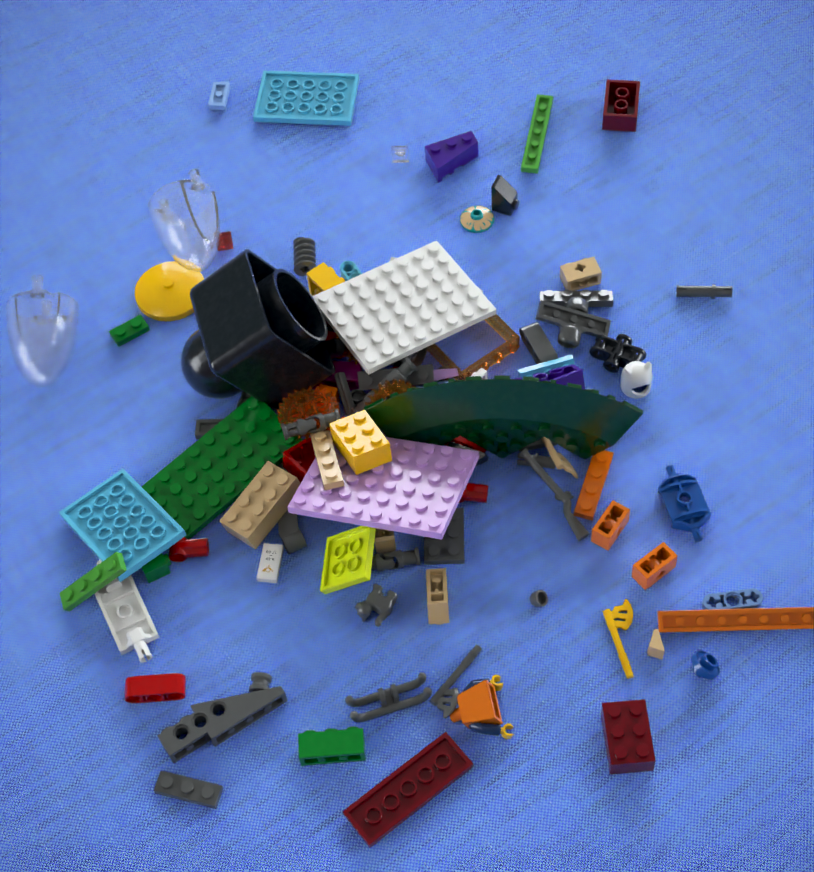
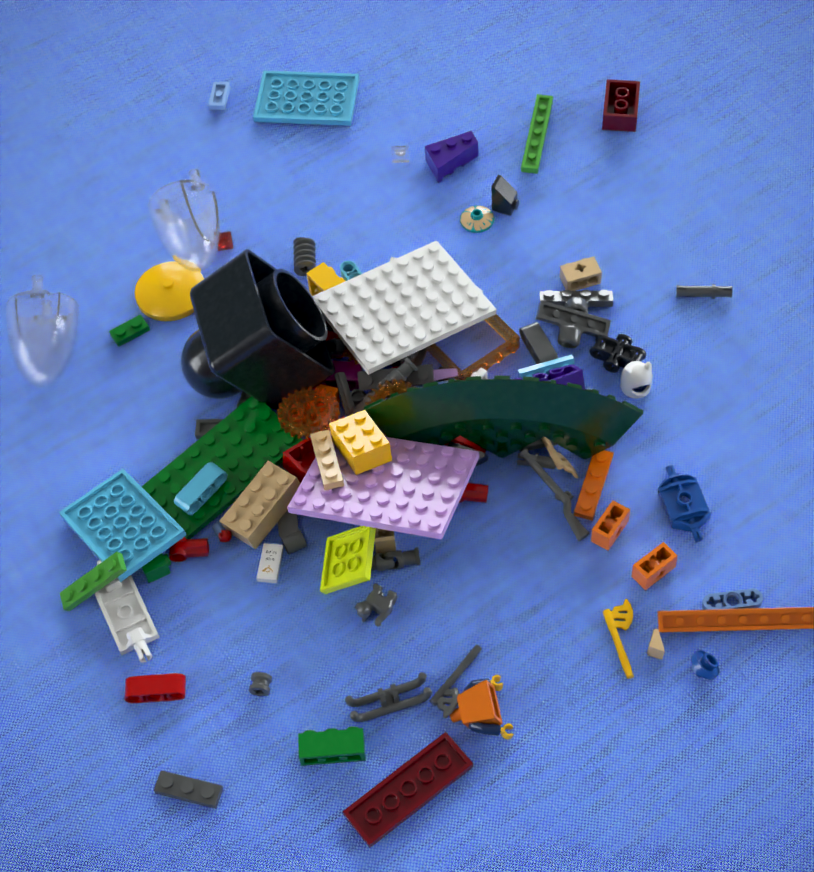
dark grey brick [157,686,287,764] -> none
dark grey piece [281,409,341,441] -> none
dark grey plate [424,508,465,565] -> none
tan slope [426,568,449,625] -> none
dark grey hinge [530,590,548,607] -> none
dark red brick [601,699,655,774] -> none
none -> medium azure beam [174,462,228,515]
none -> arm [212,522,232,542]

